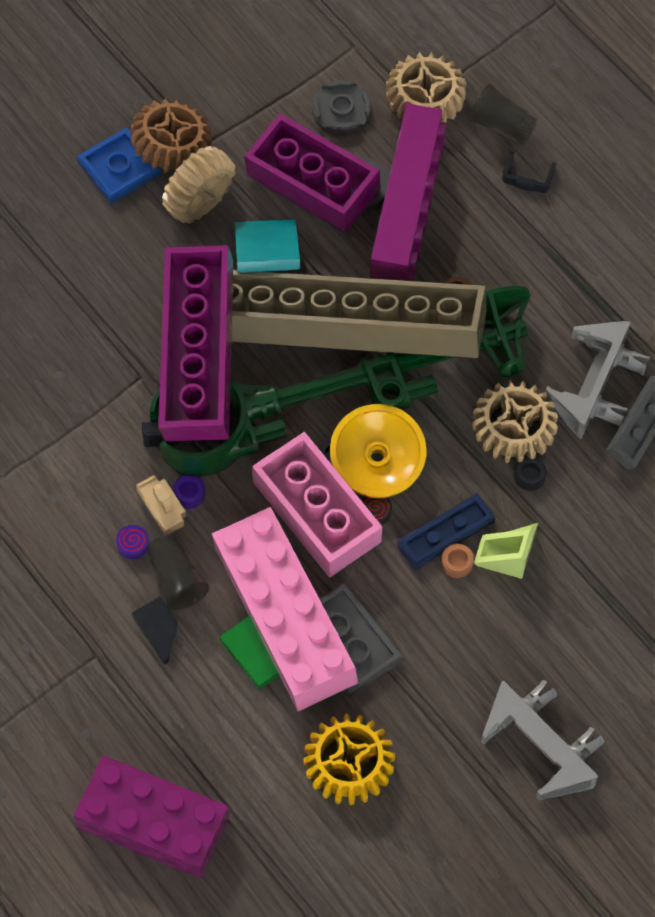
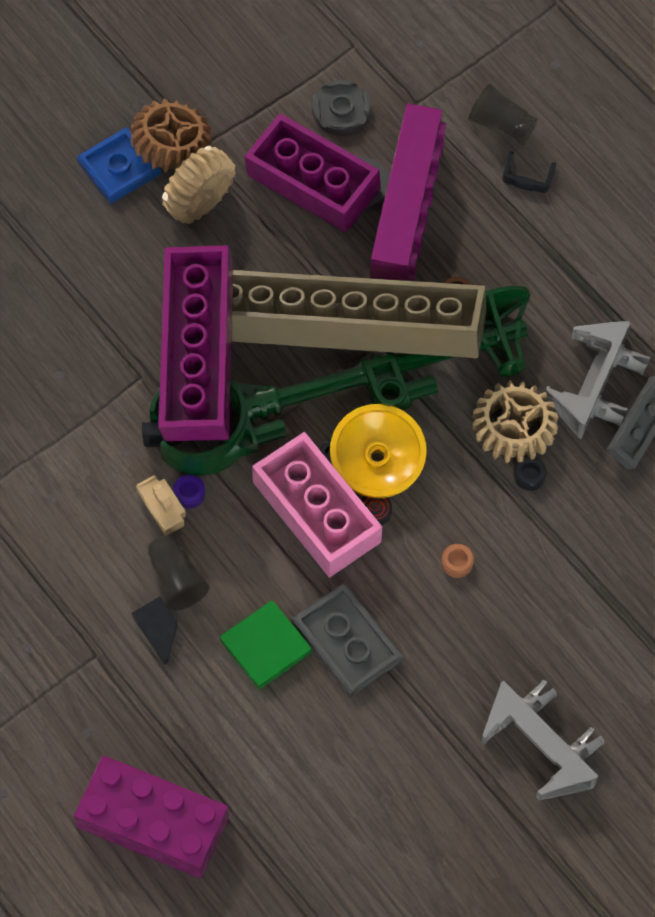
dark purple tile [116,525,149,559] -> none
bright pink brick [212,507,358,712] -> none
teal tile [235,219,300,273] -> none
yellow gear [303,713,395,806] -> none
tan gear [386,52,466,122] -> none
dark blue tile [397,493,496,570] -> none
yellowish green slope [474,522,539,579] -> none

